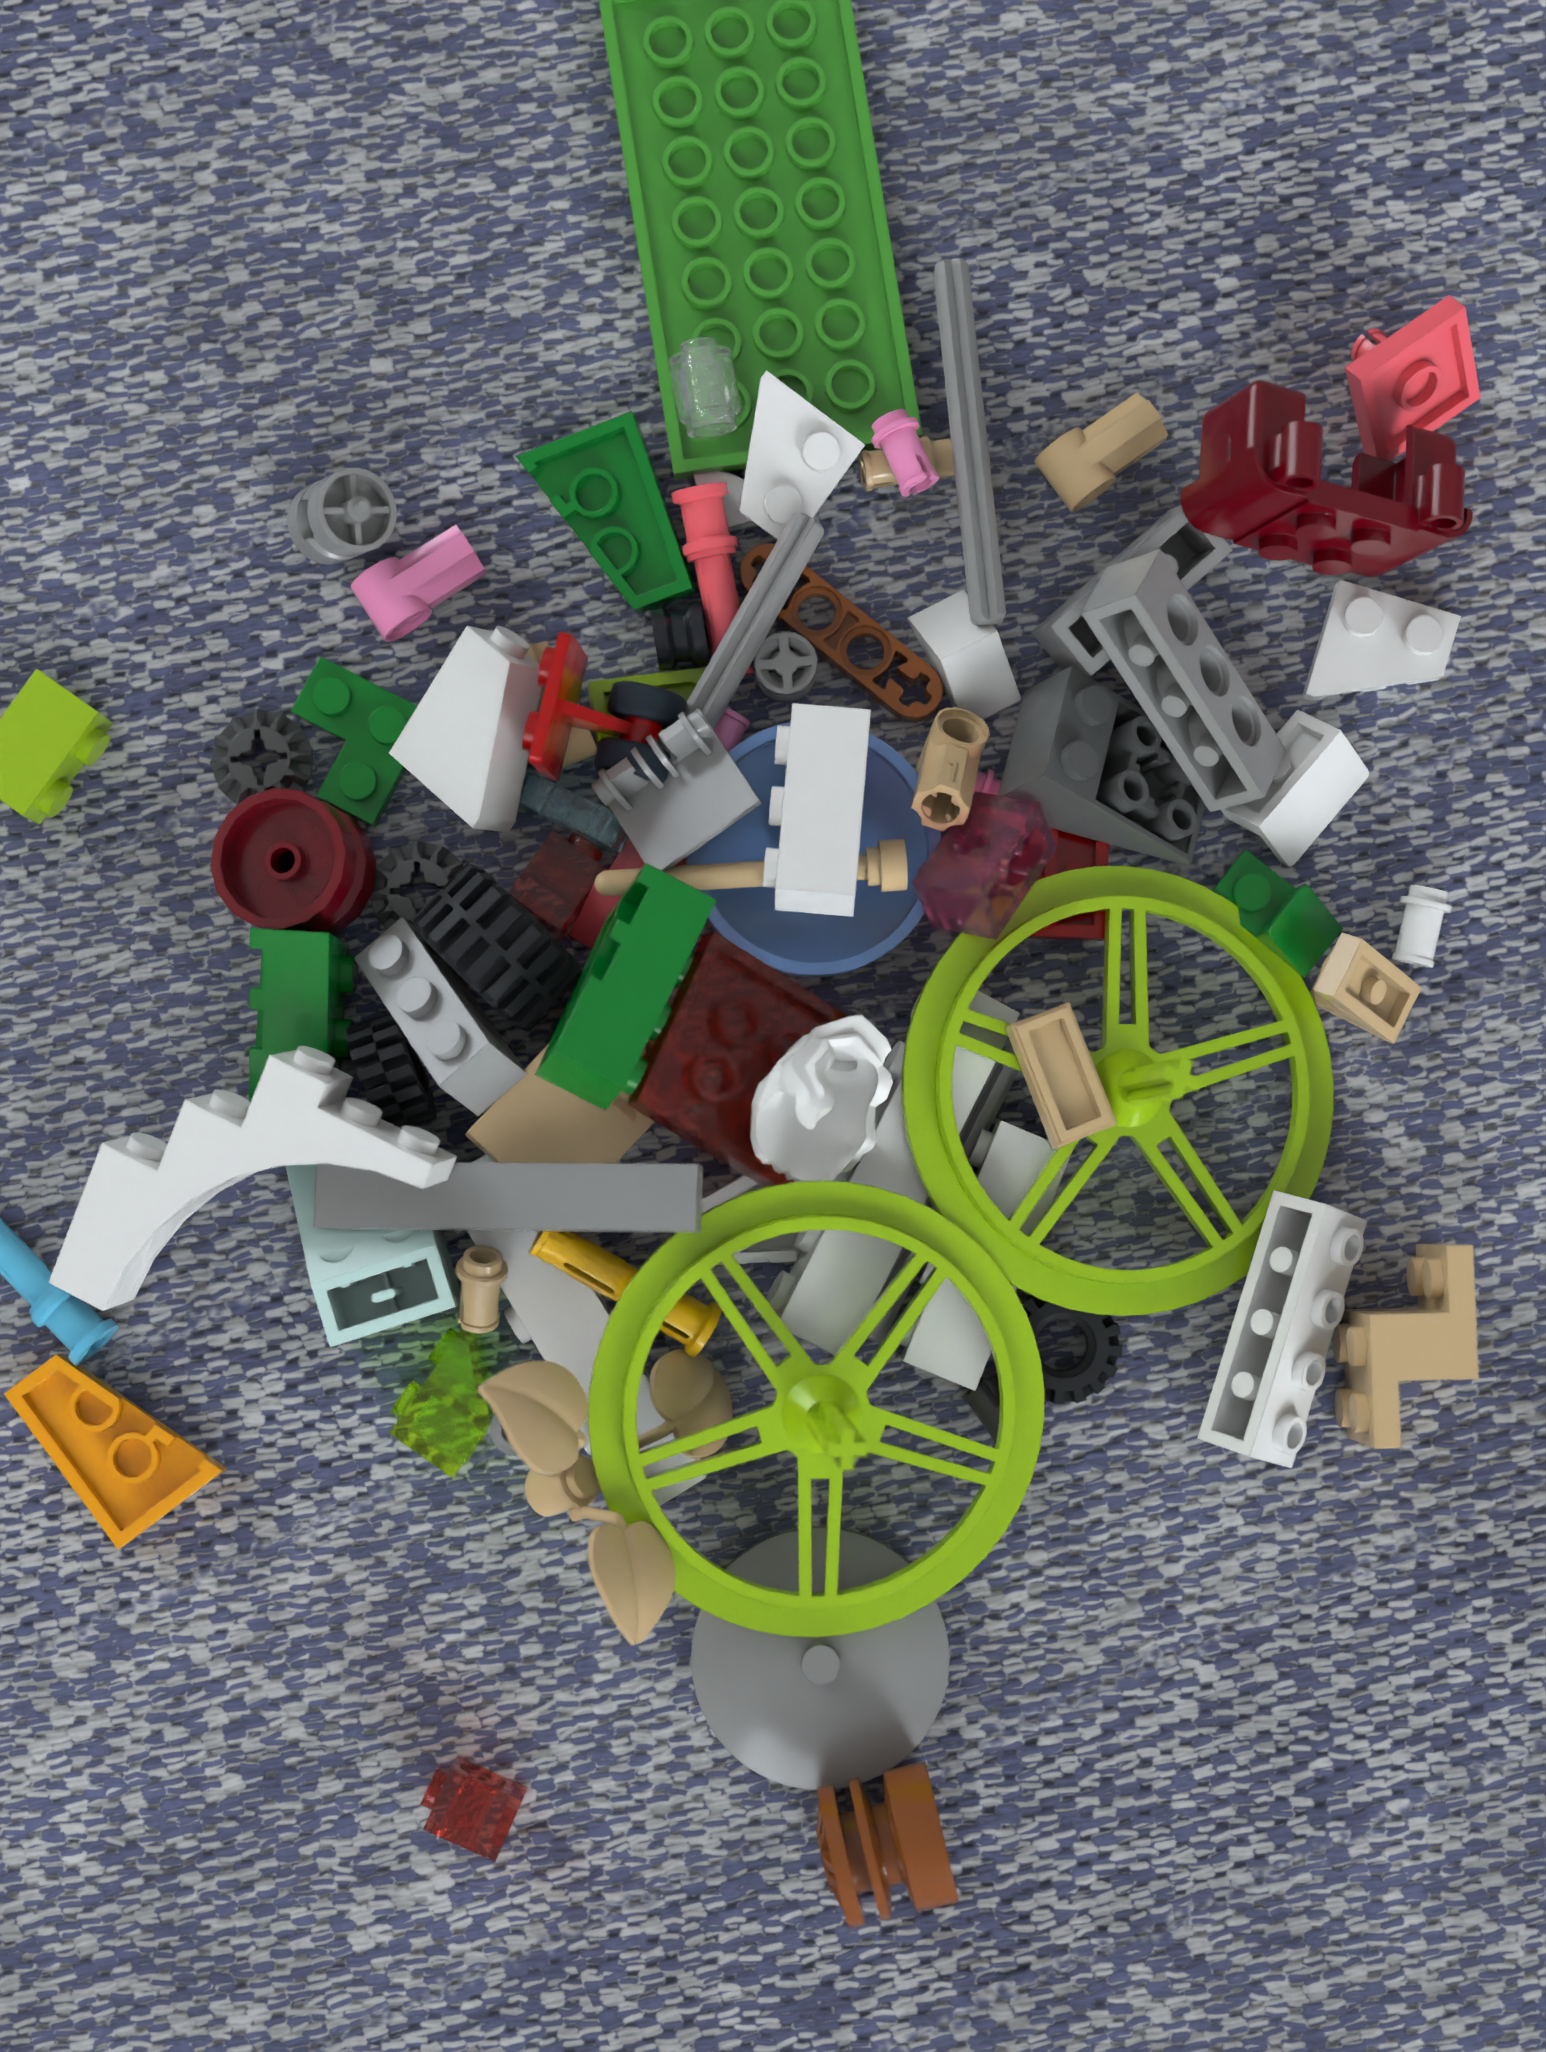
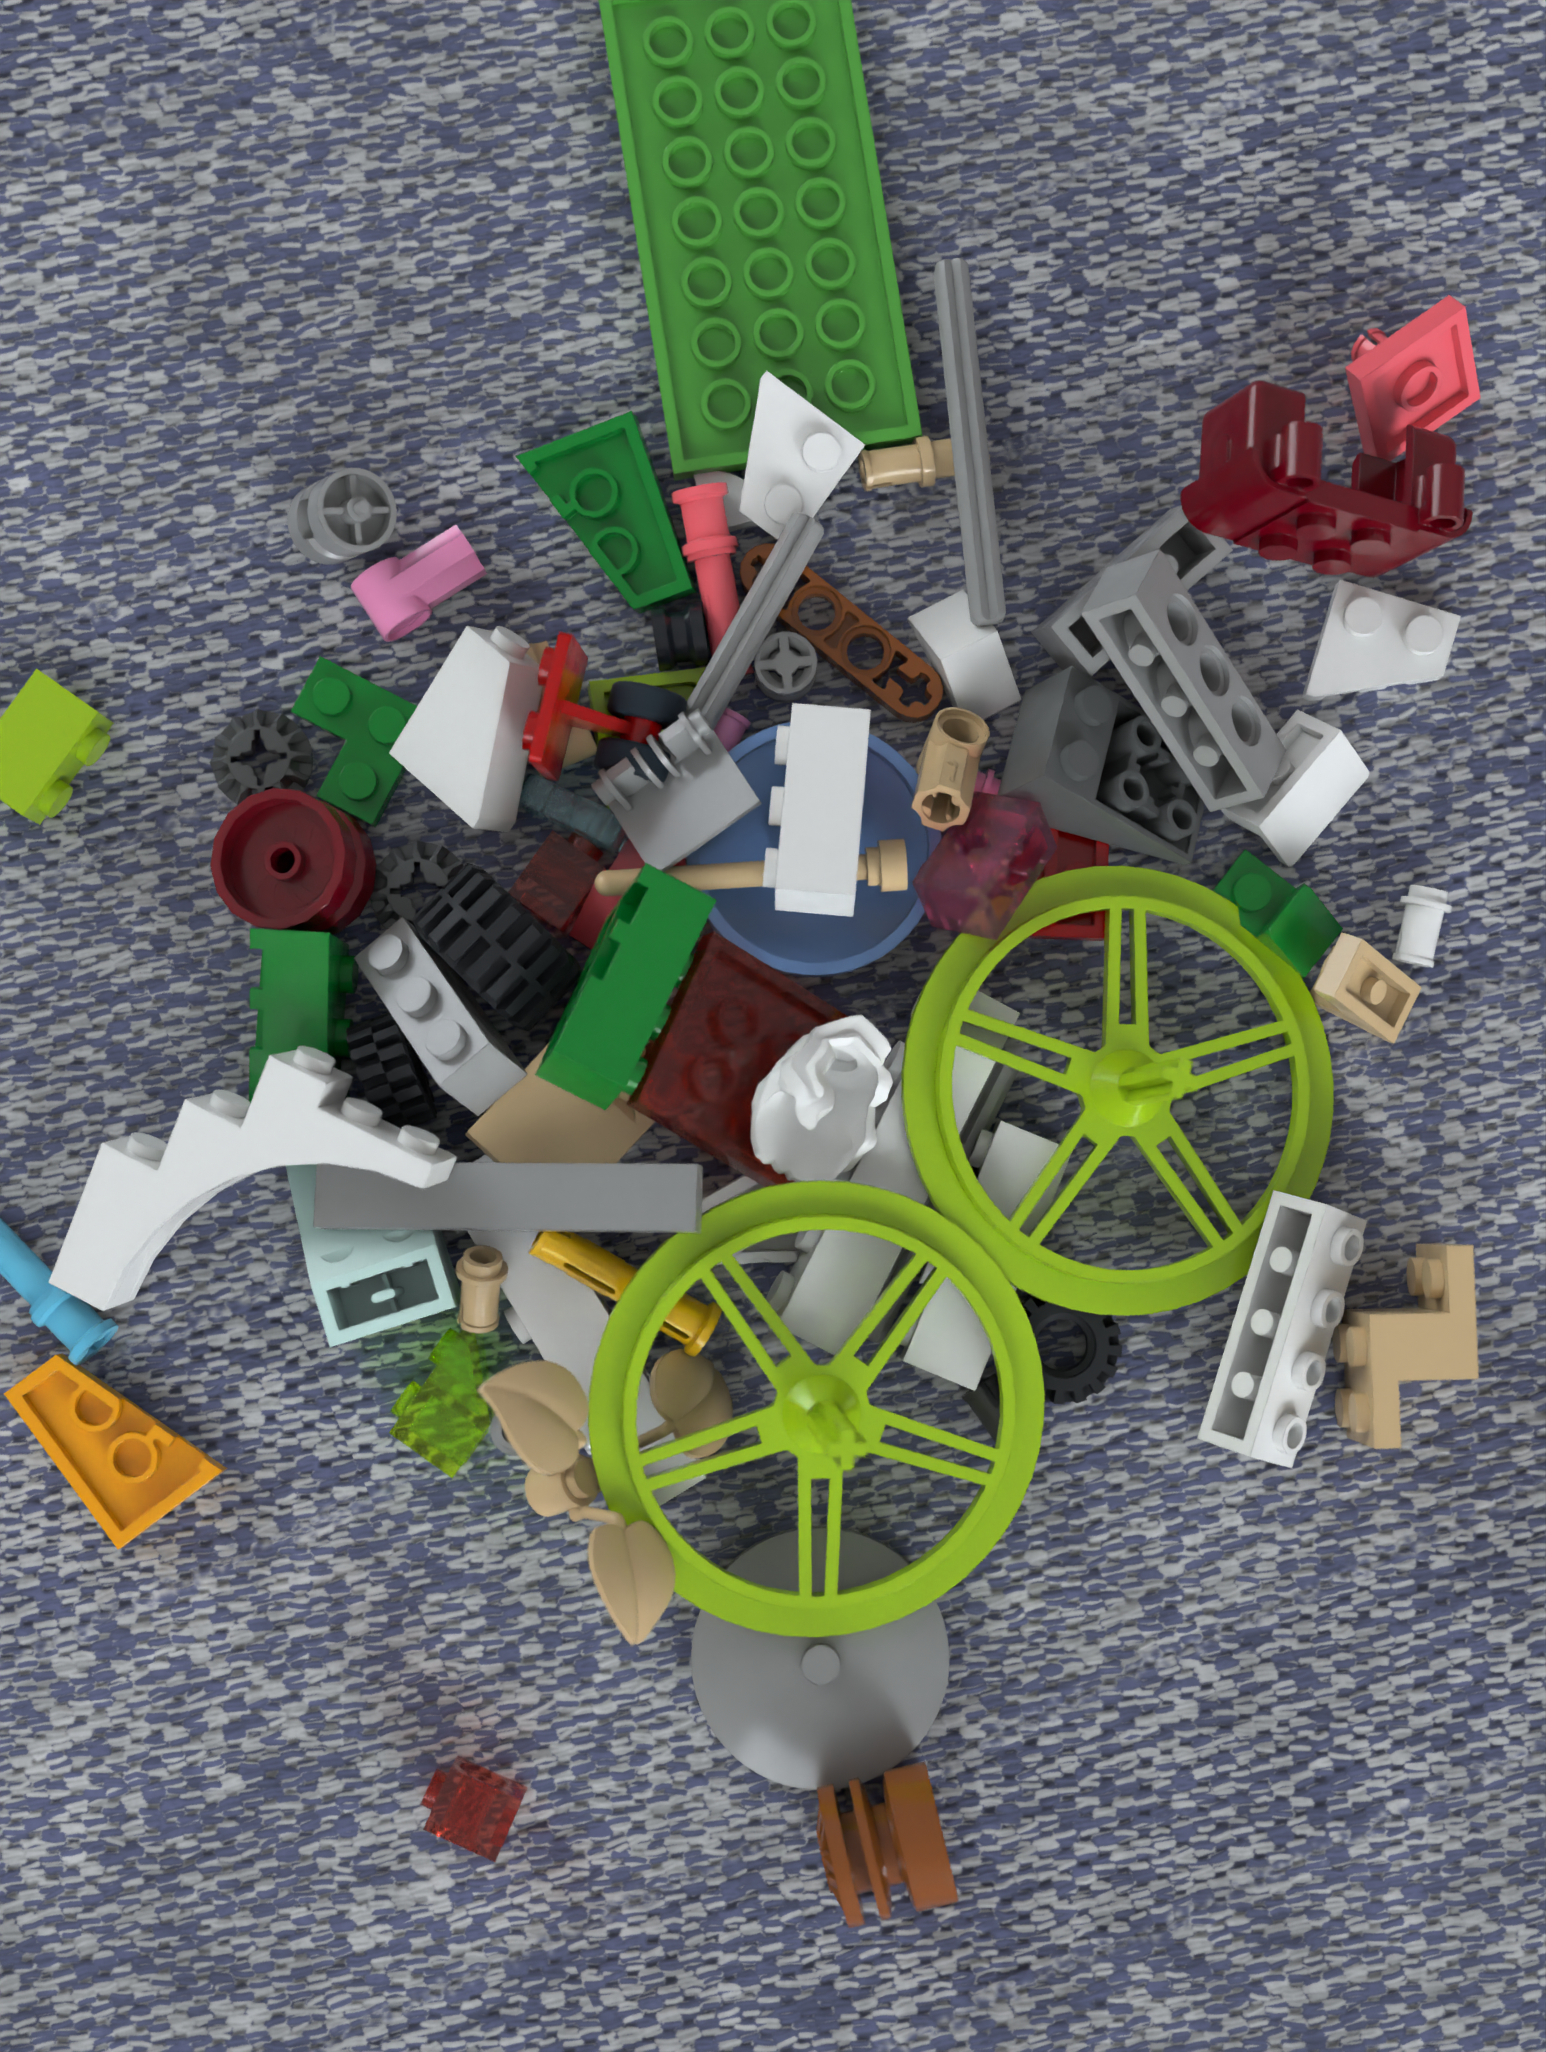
clear brick [669,337,741,439] -> none
bright pink pin [871,409,939,497] -> none
tan tile [1005,1002,1117,1149] -> none
tan piece [1034,392,1169,513] -> none

